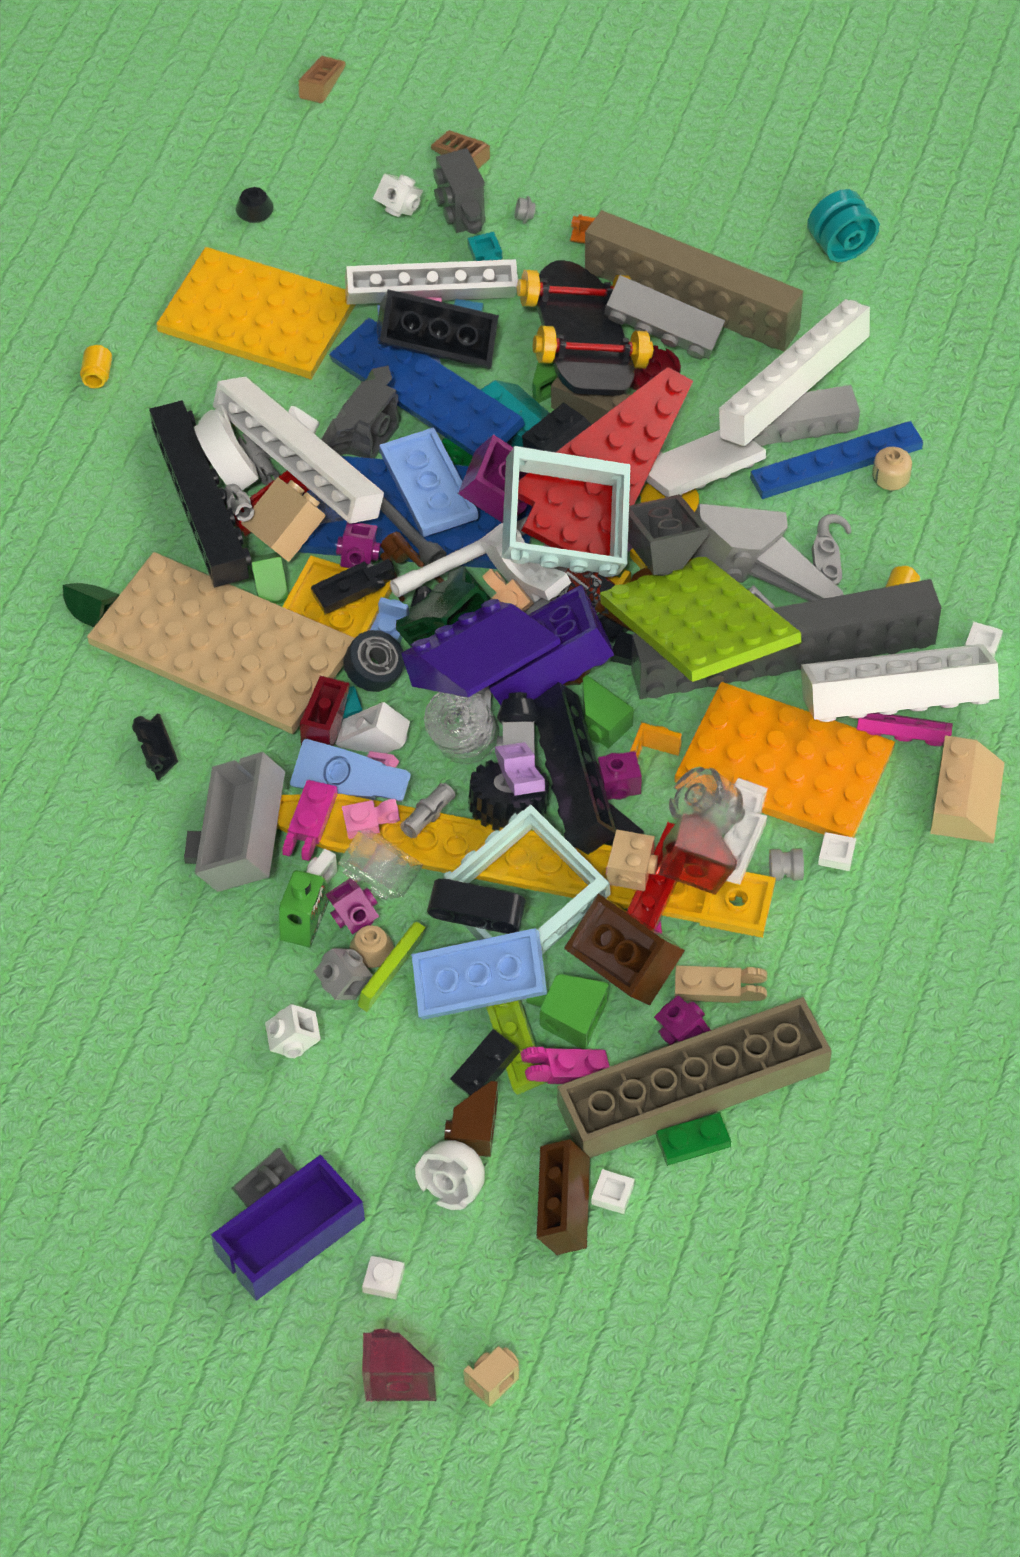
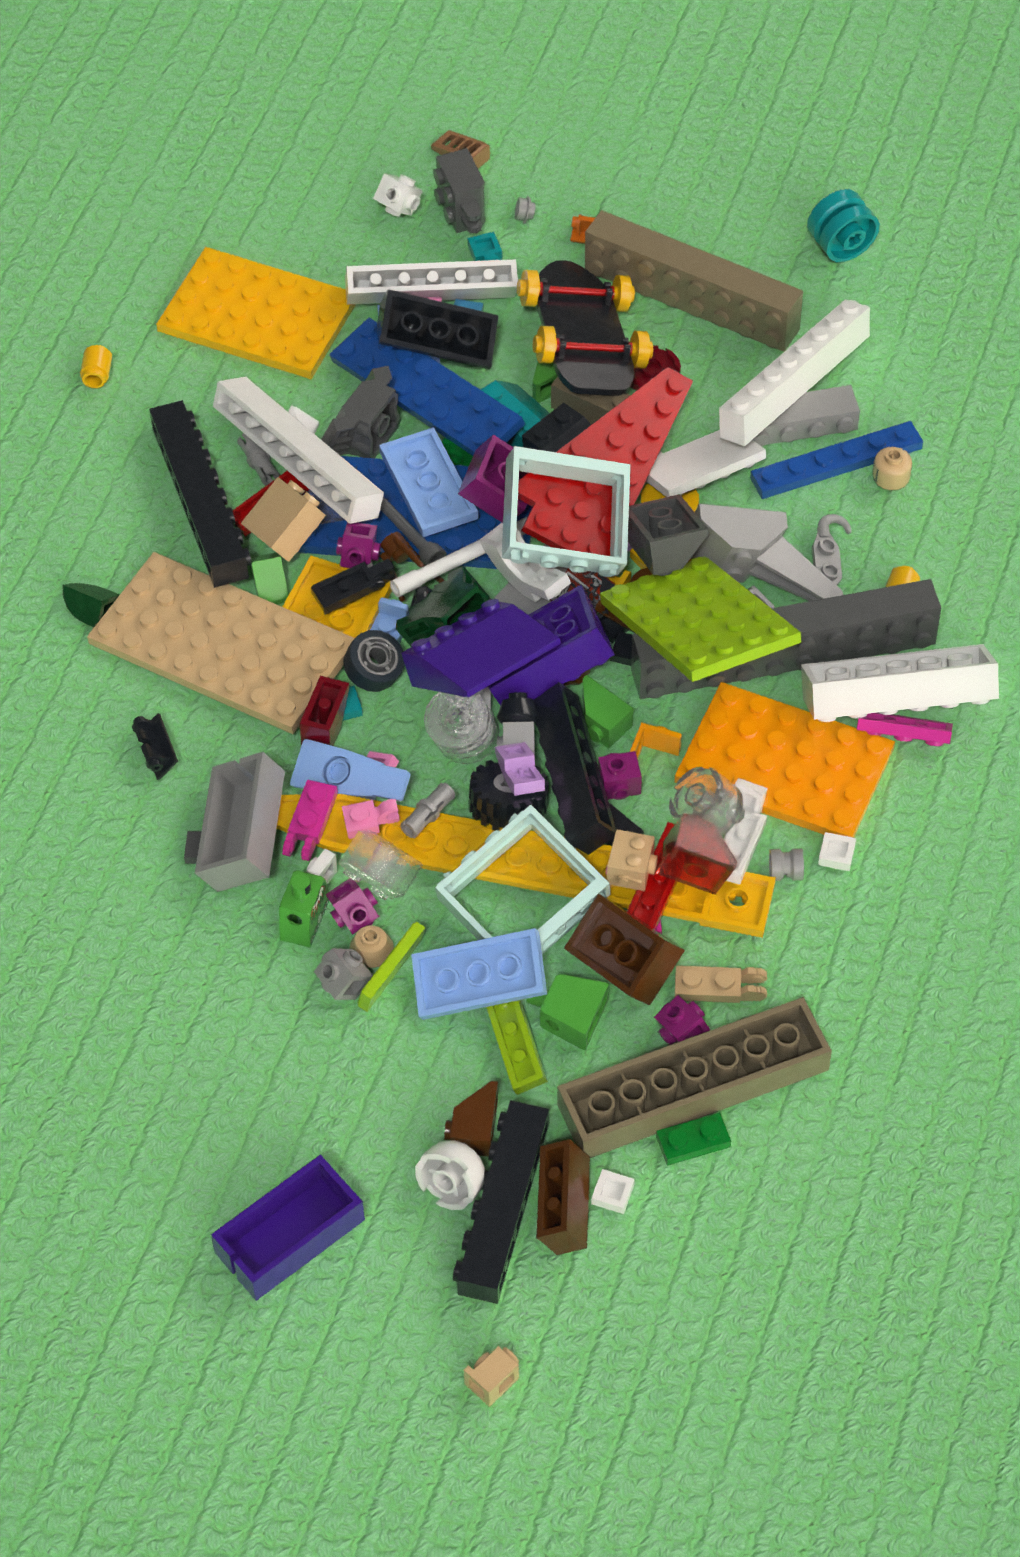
white arch [194,405,259,495] -> none
light grey pin [224,484,254,522] -> none
dark grey hips [232,1148,298,1208] -> none
black cone [236,187,273,223] -> none
white brick [265,1004,321,1058] -> none
medium nougat slope [299,56,345,103] -> none
white slope [336,702,410,753] -> none
white plate [362,1256,405,1300] -> none
clear pink slope [362,1329,436,1401] -> none
black beam [427,879,526,934] -> none
black plate [450,1029,520,1096] -> none
light nougat plate [482,569,534,612] -> none
dark pink hinge [520,1046,610,1084] -> none
light grey brick [604,275,725,359] -> none
tan slope [930,735,1004,843] -> none
white plate [965,622,1003,658] -> none
none -> black brick [452,1100,549,1304]

